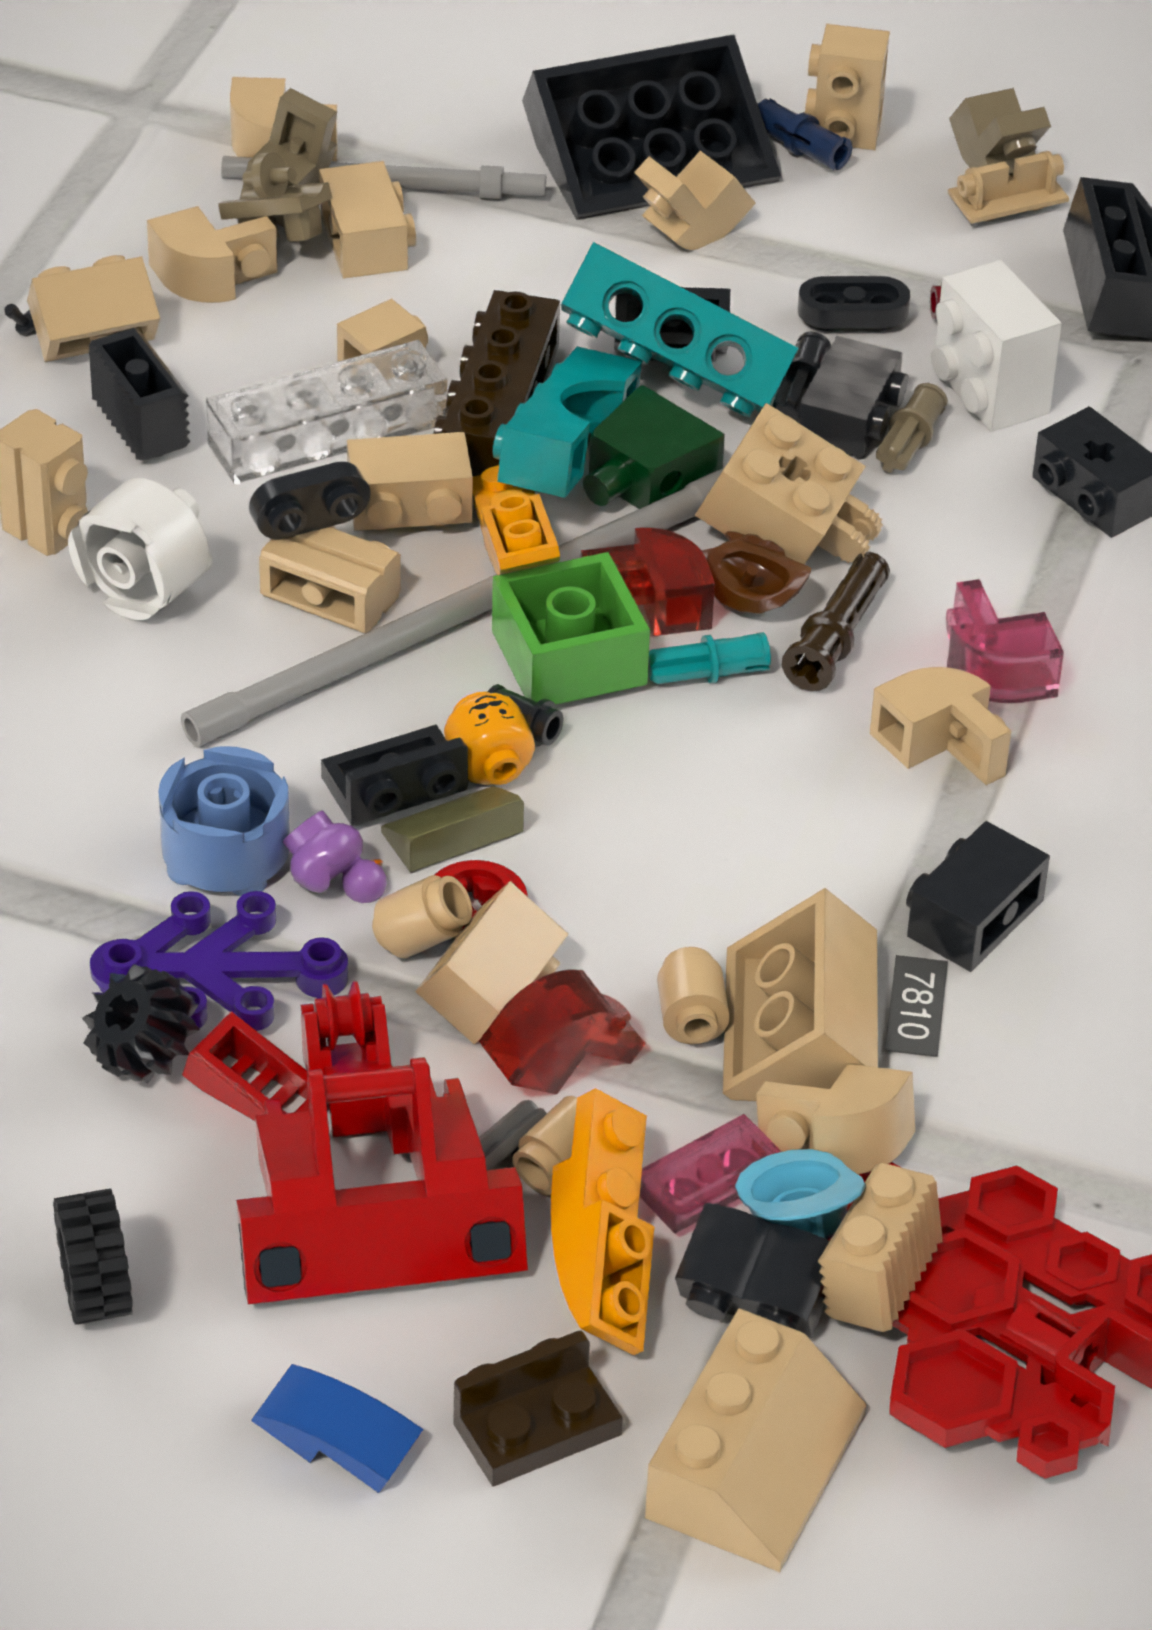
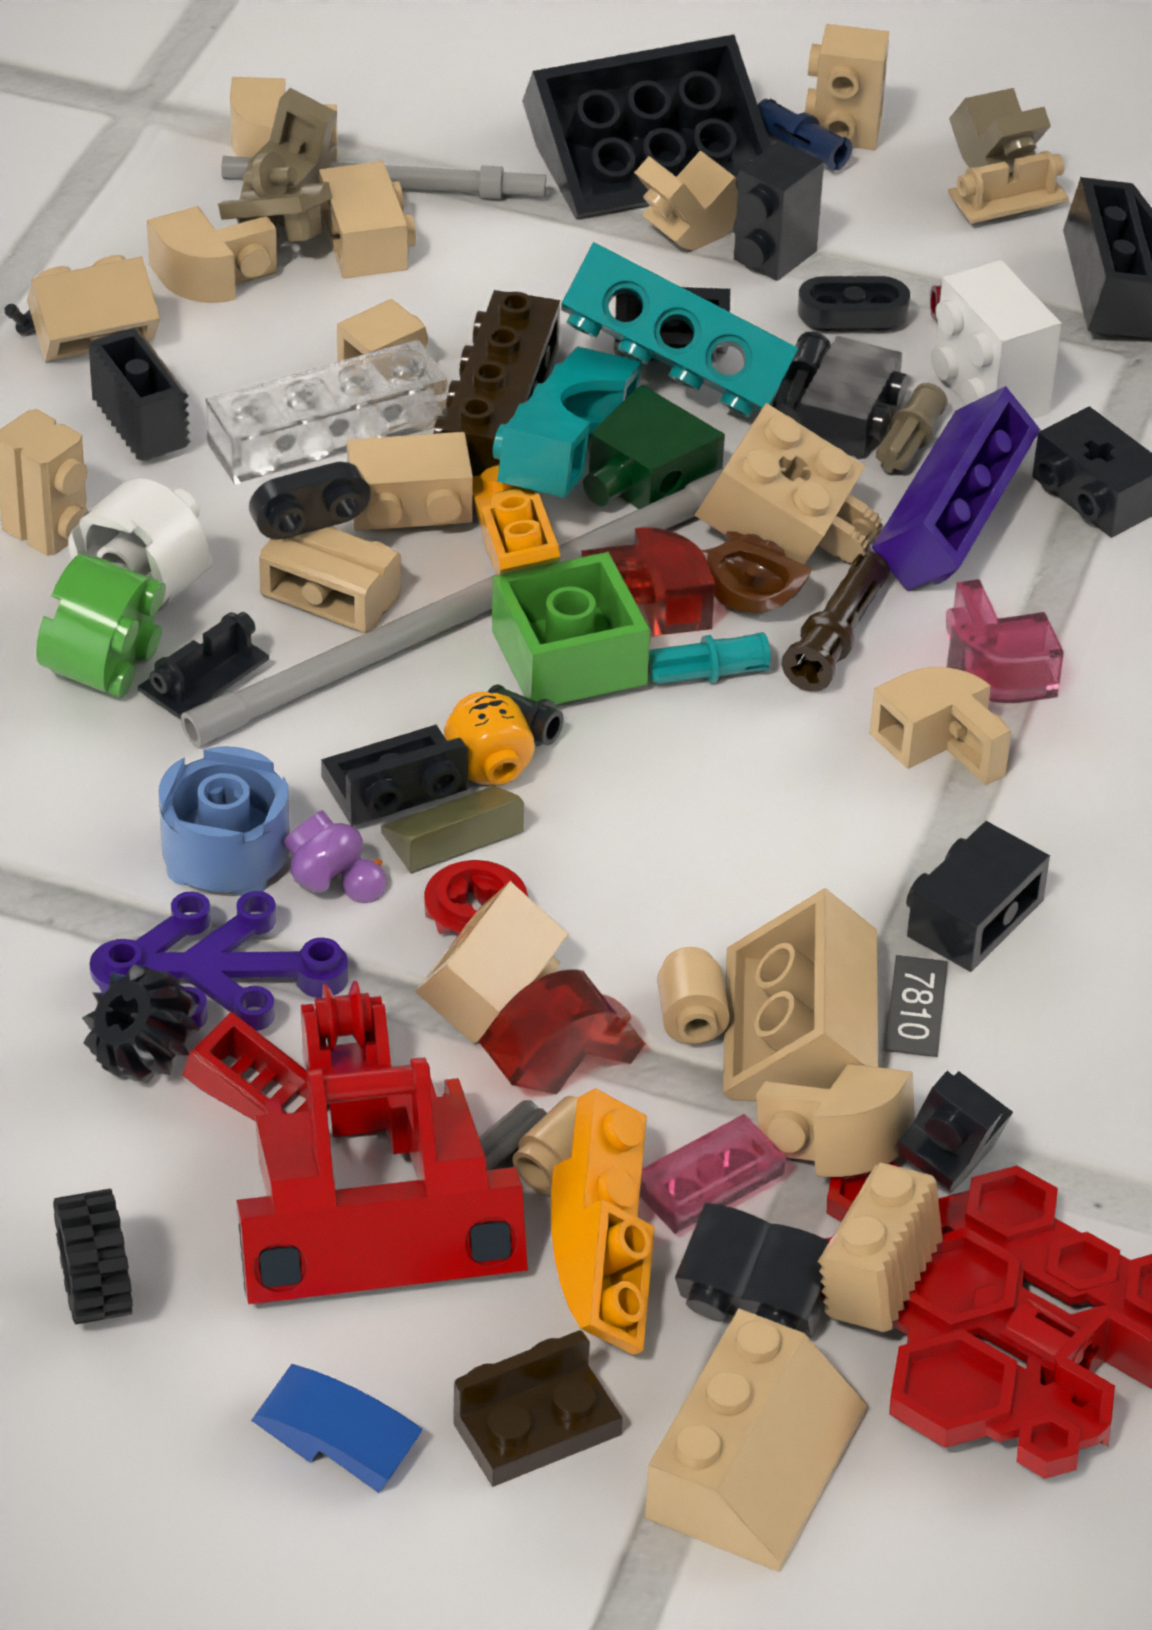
tan brick [372,875,472,959] -> none
medium azure piece [735,1149,866,1240] -> none
none -> bright green brick [36,554,166,698]
none -> black hinge [138,612,269,720]
none -> black brick [733,140,824,281]
none -> dark purple brick [872,386,1041,591]
none -> black brick [894,1071,1013,1193]

